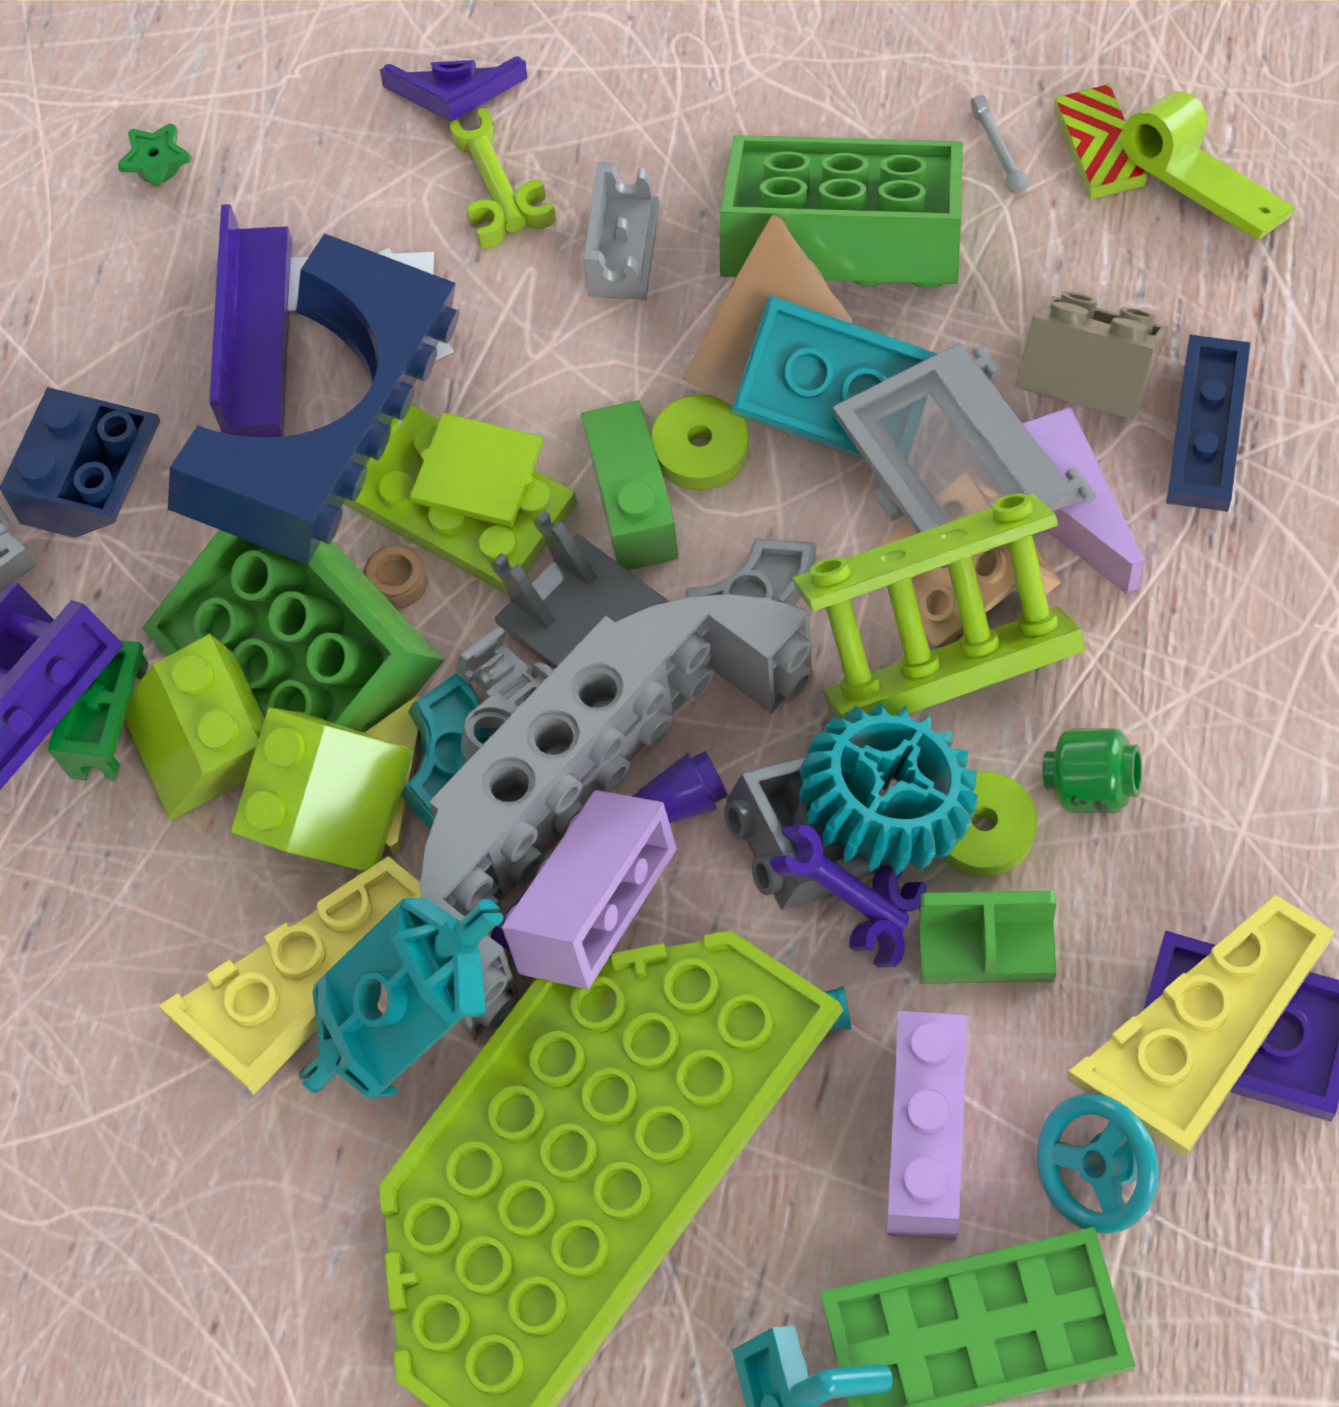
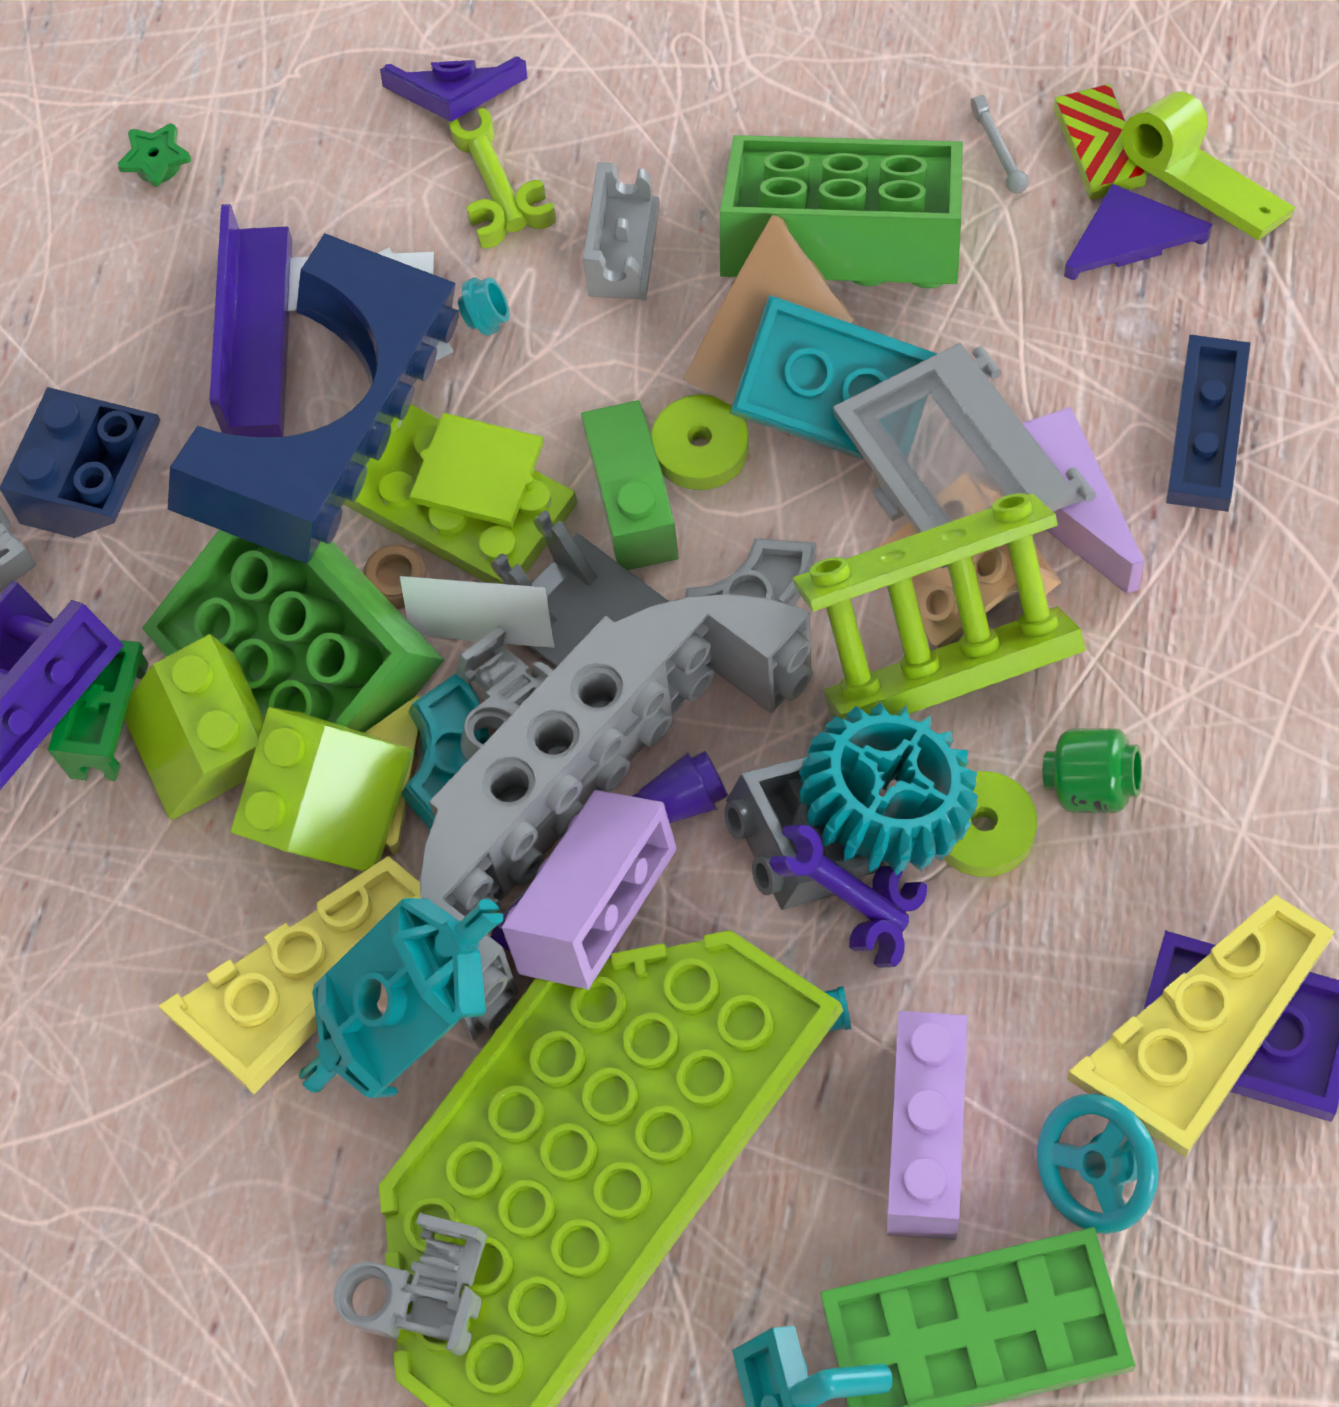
bright green panel [918,891,1057,984] -> none
dark tan slope [1015,292,1168,420] -> none
none -> light grey piece [334,1213,487,1356]
none -> white sticker [400,576,554,648]
none -> teal plate [458,277,510,336]
none -> dark purple tile [1064,184,1212,280]

